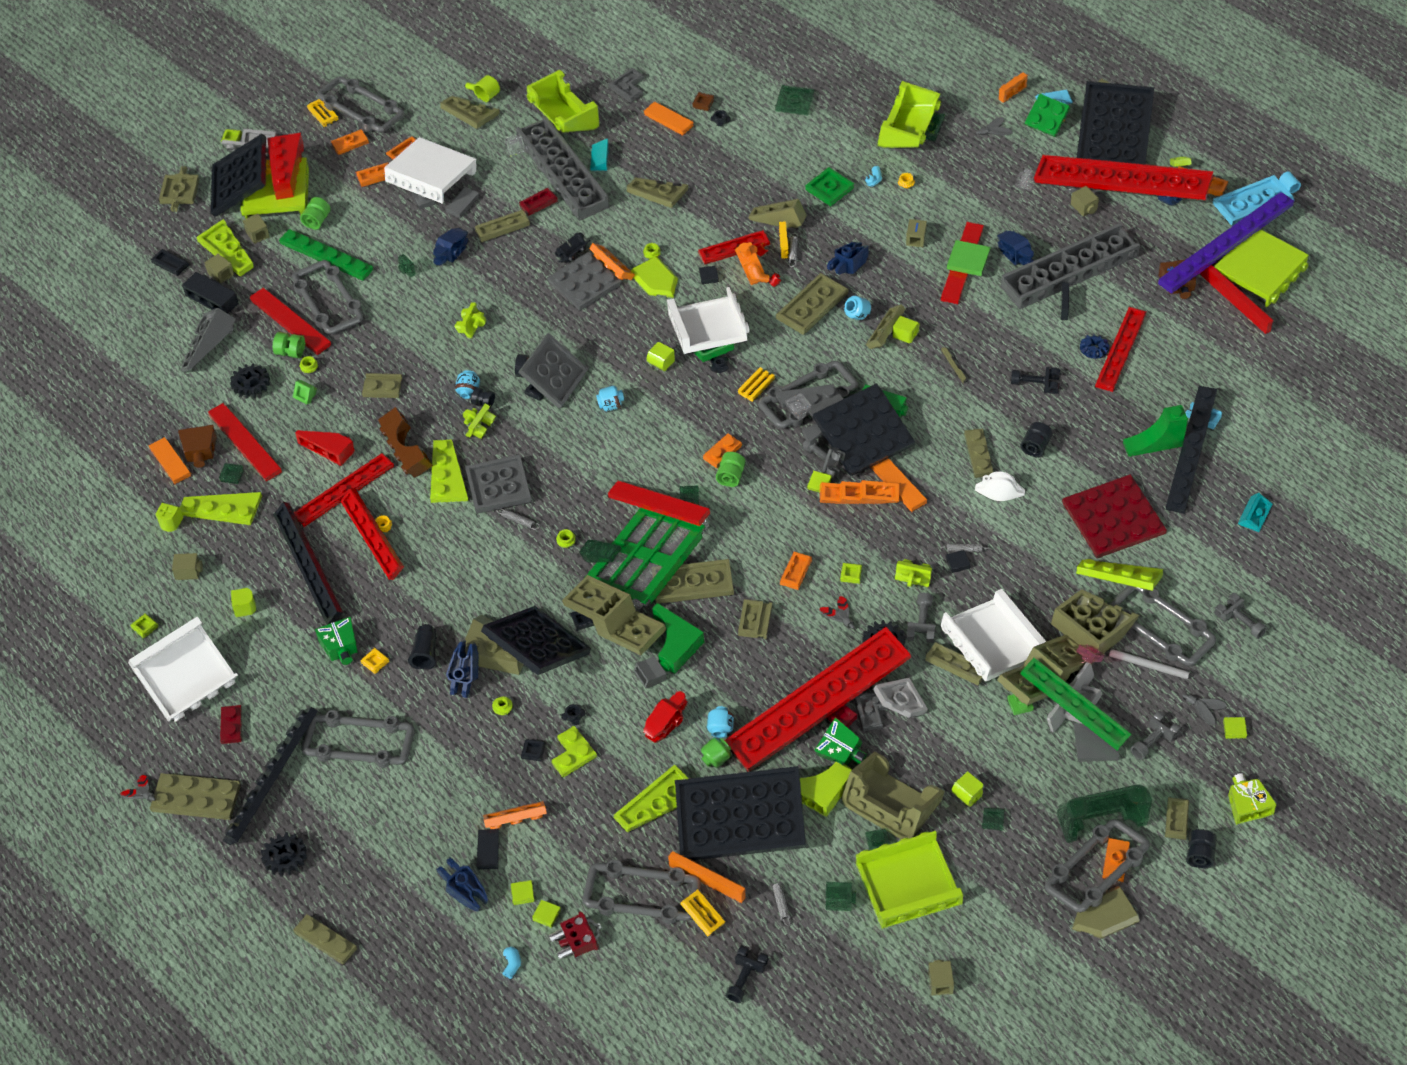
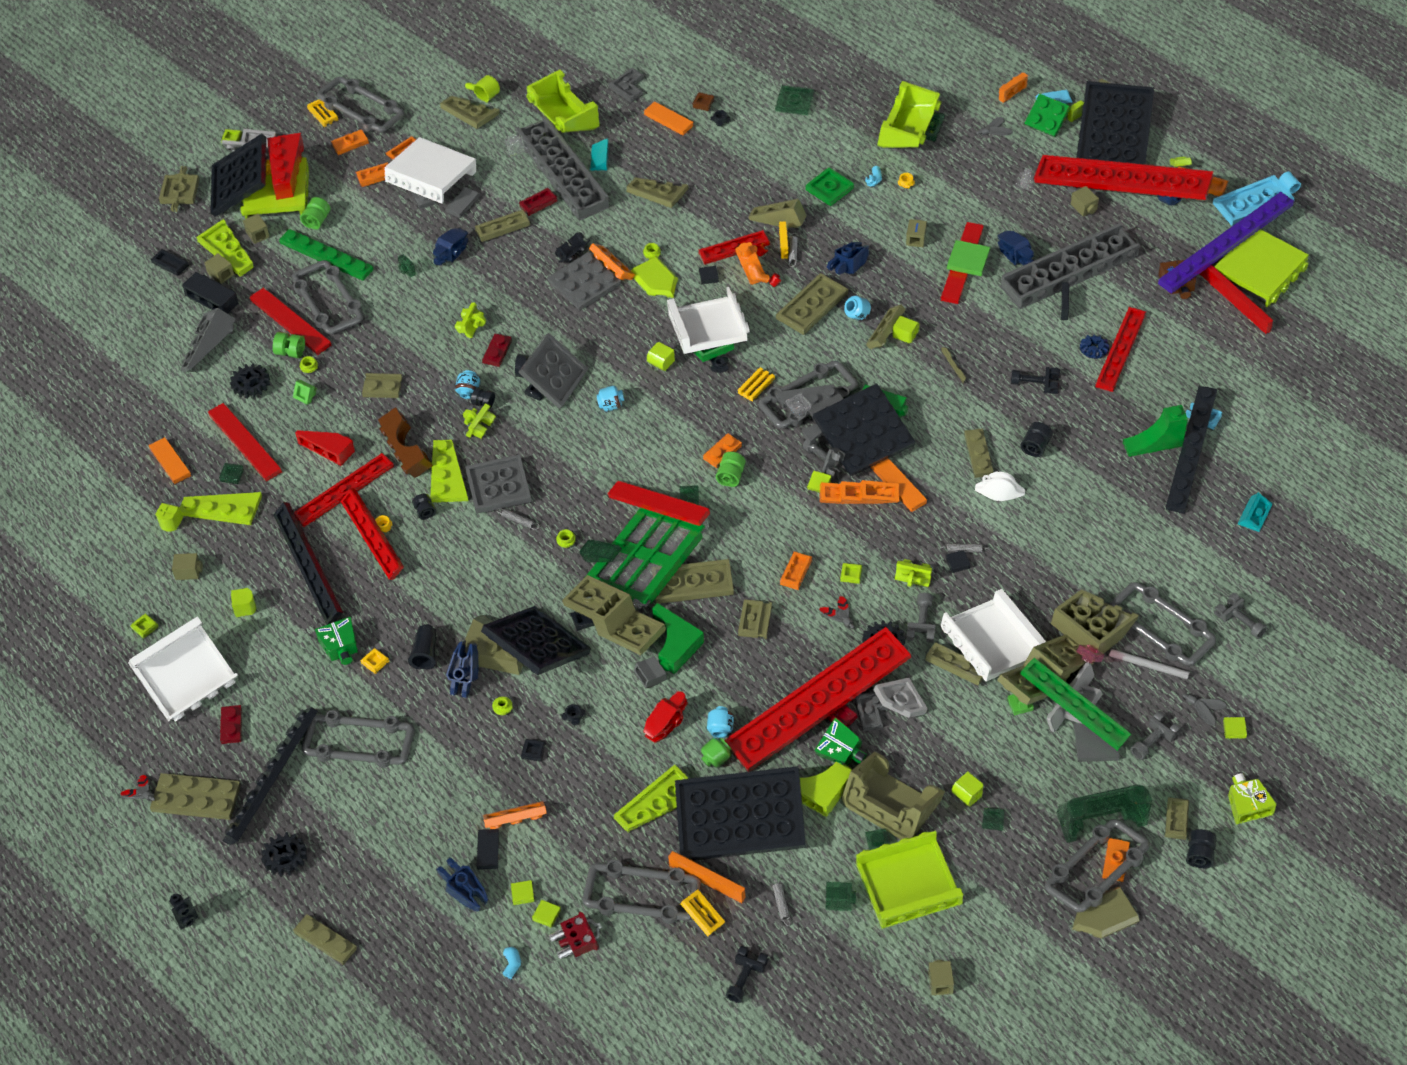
reddish brown torso [178,425,217,468] -> none
lime plate [551,726,597,778] -> none
dark red plate [1062,474,1167,559] -> none
lime wing [1076,559,1163,591] -> none
none -> black hinge [169,894,198,930]
none -> black wheel [412,493,436,520]
none -> dark red plate [482,334,512,367]
none -> lime tile [1067,100,1084,122]

